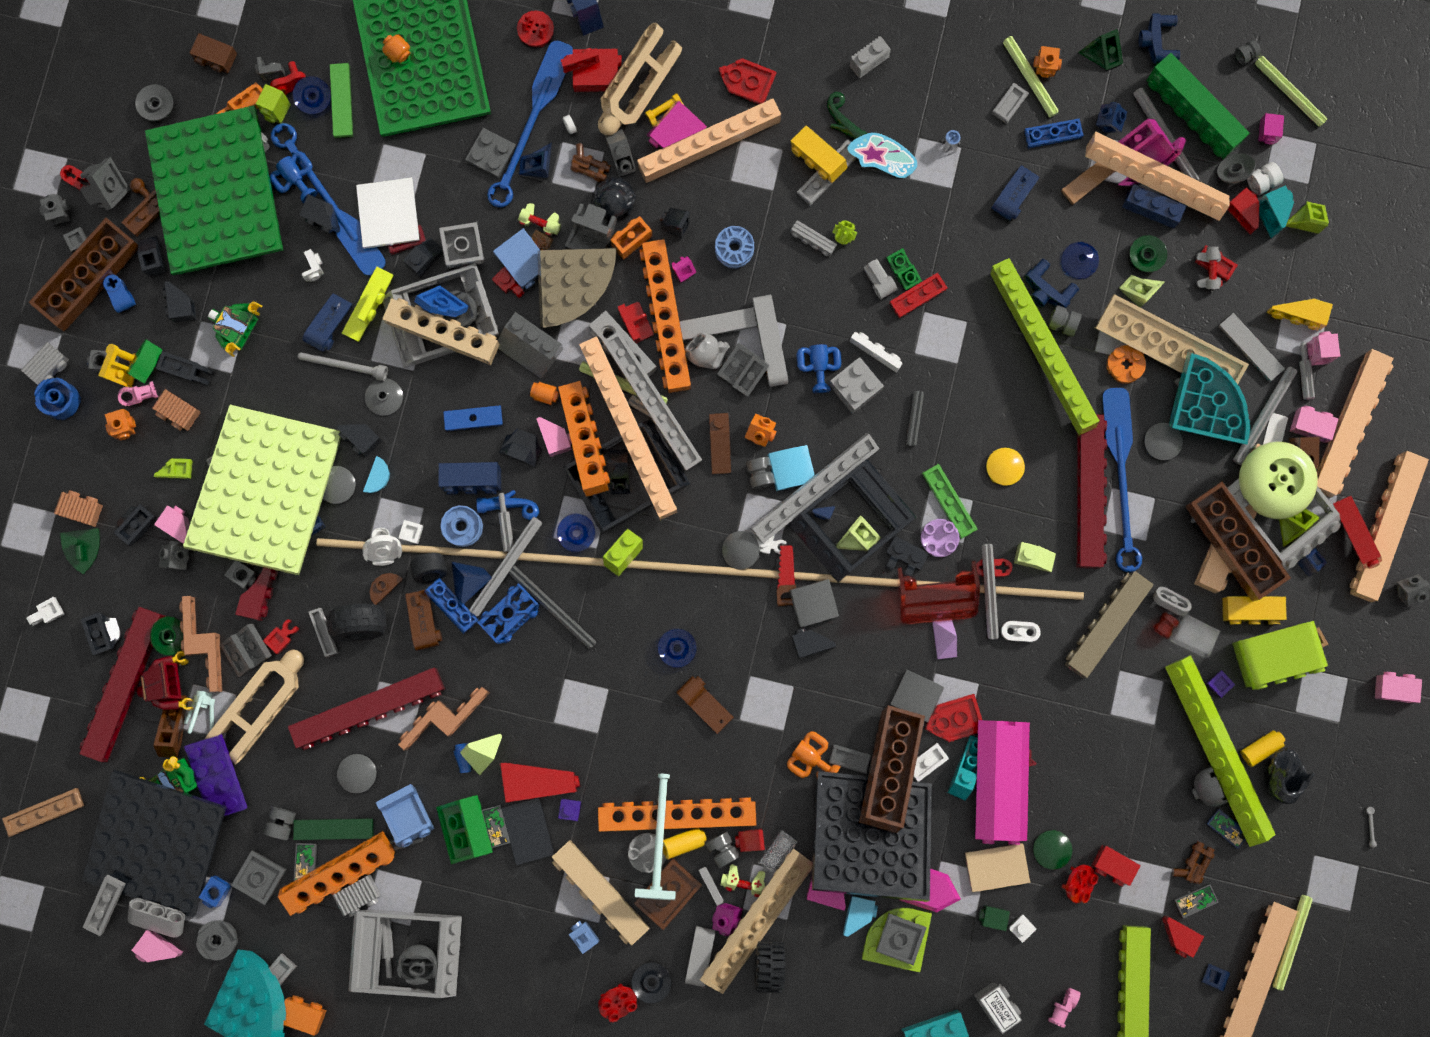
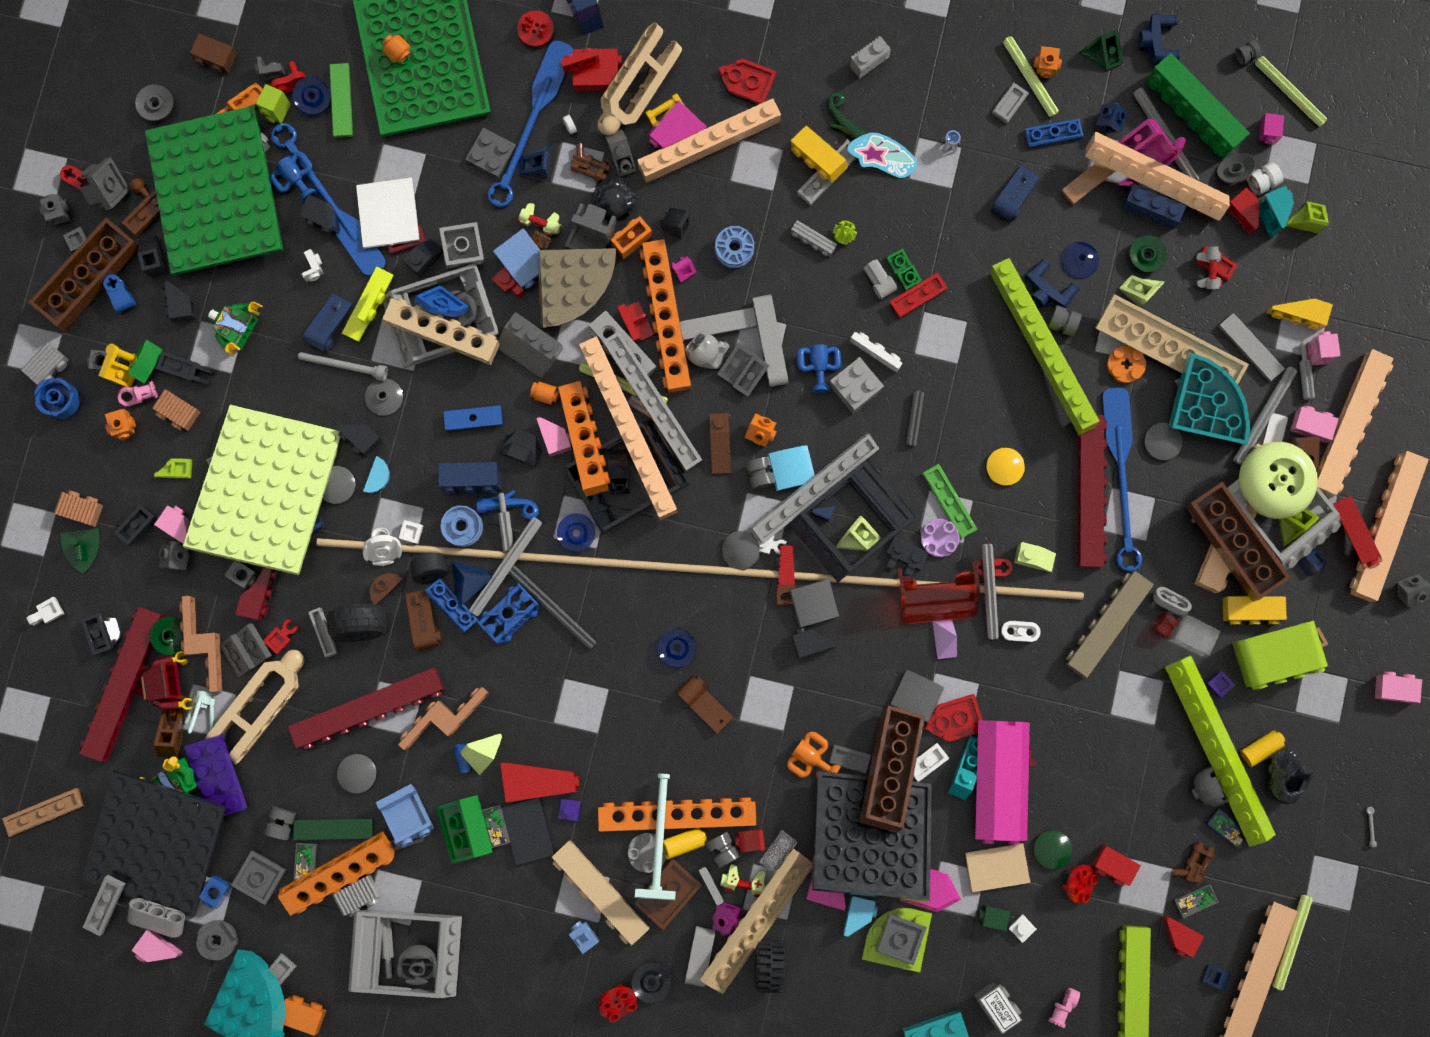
lime brick [603,529,643,576] -> none

